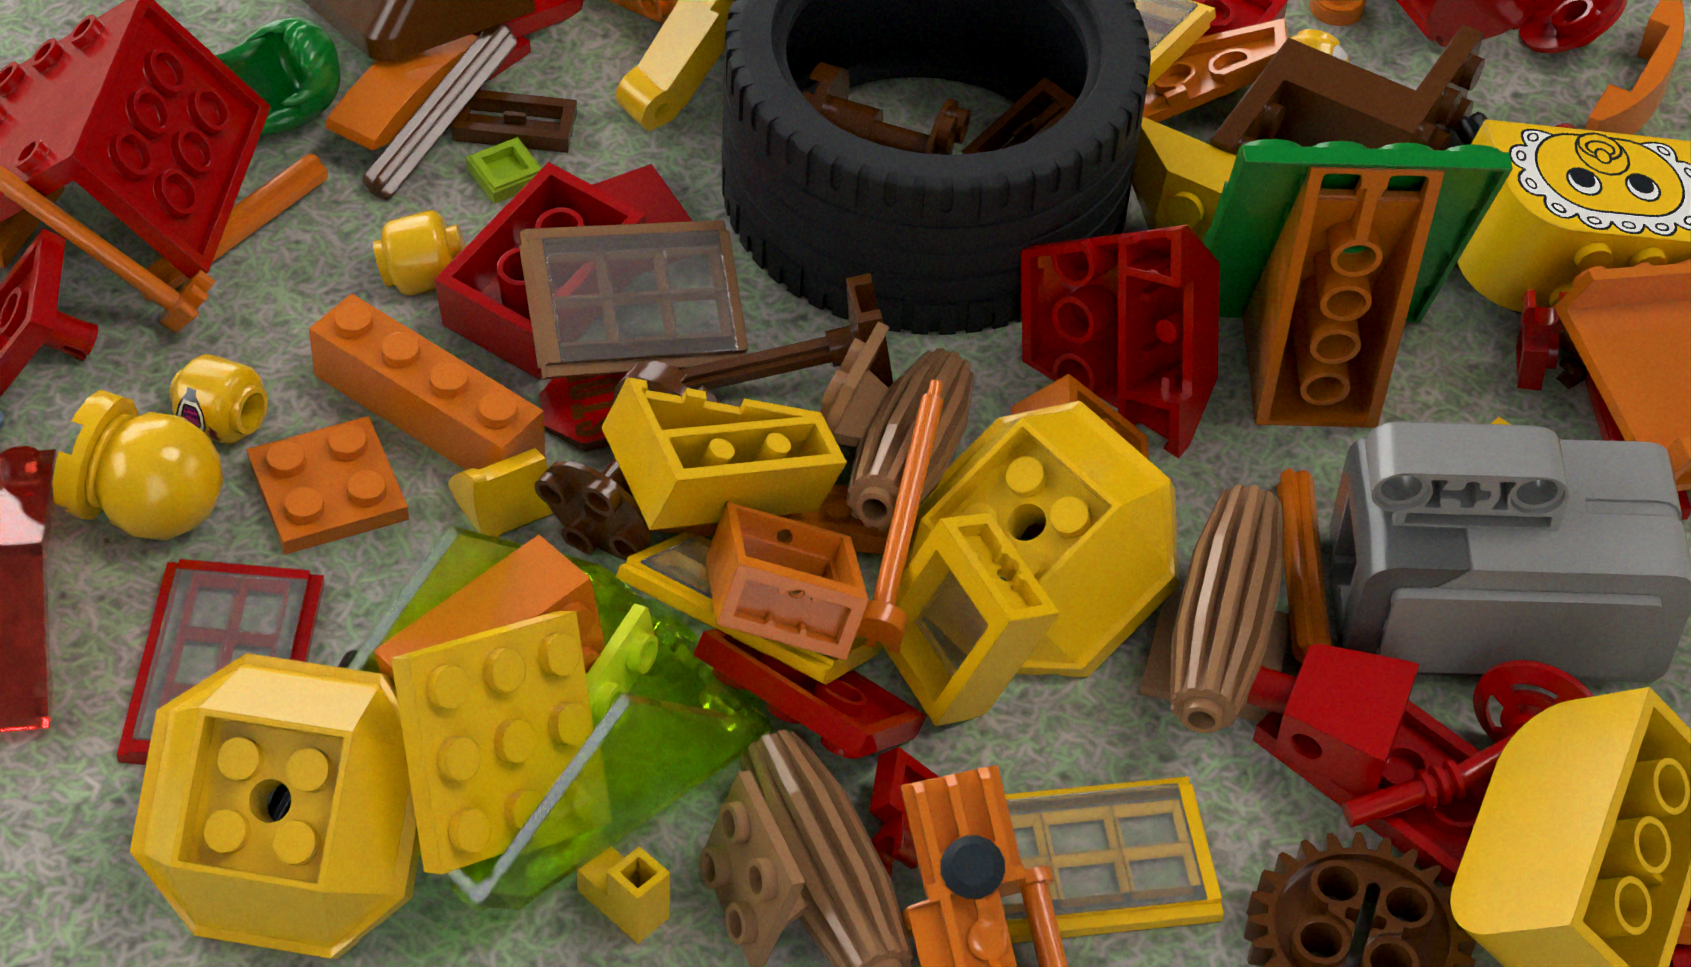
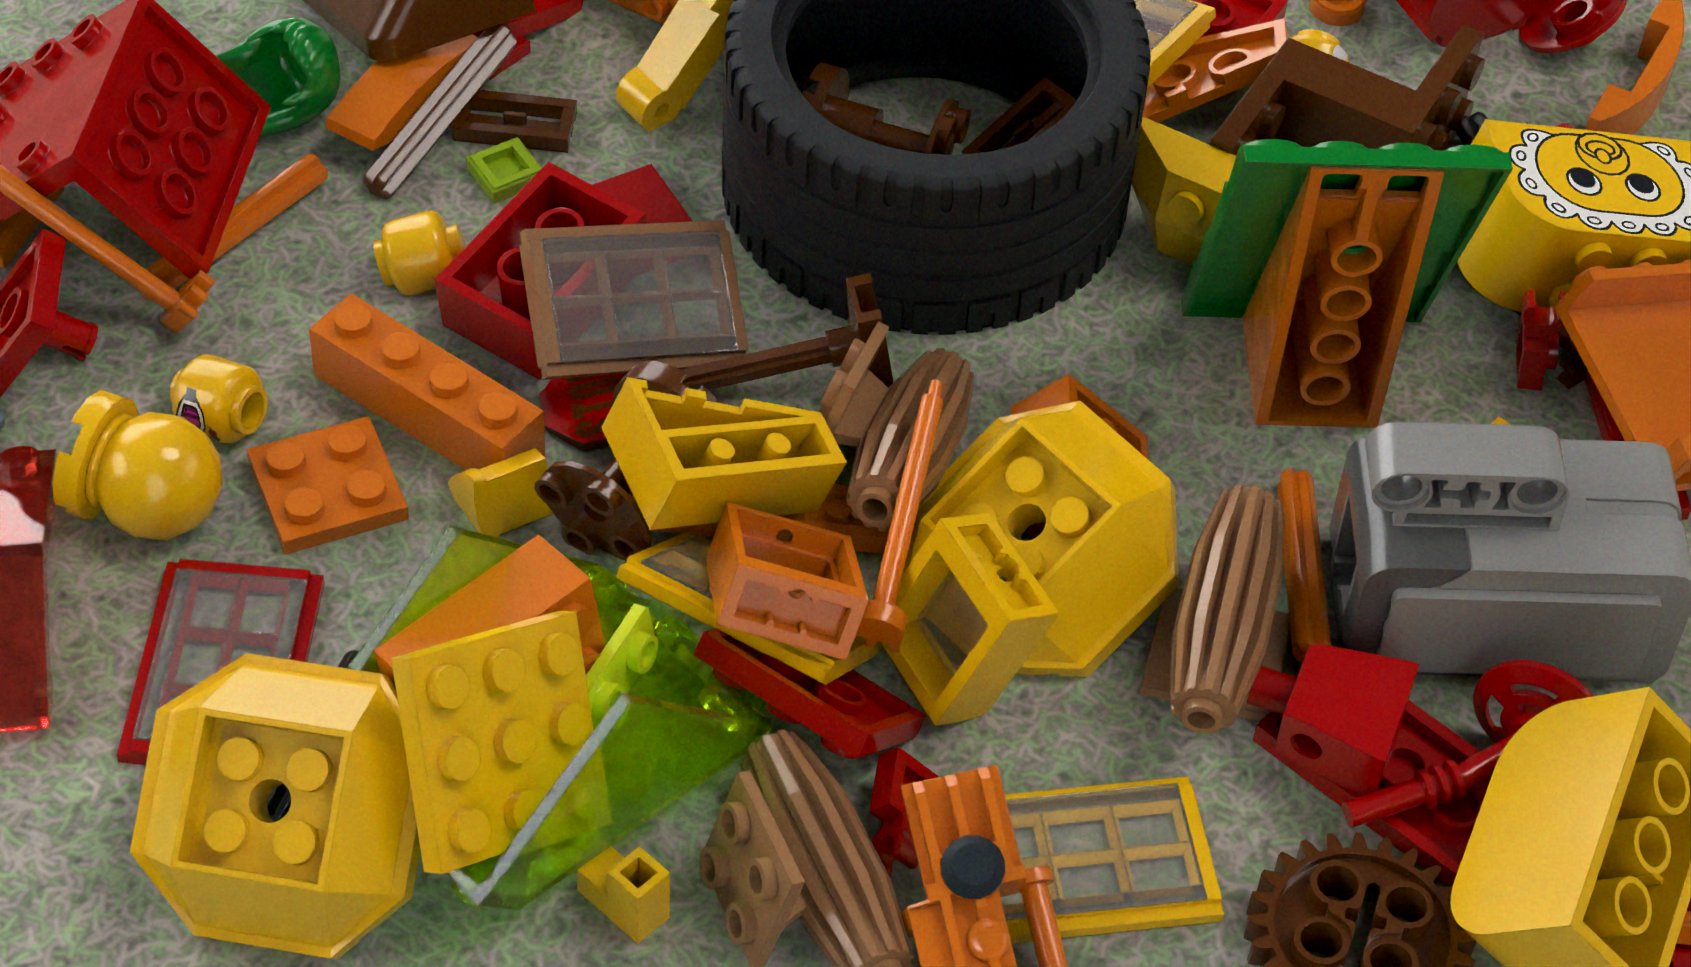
red wedge [1021,225,1220,459] -> none

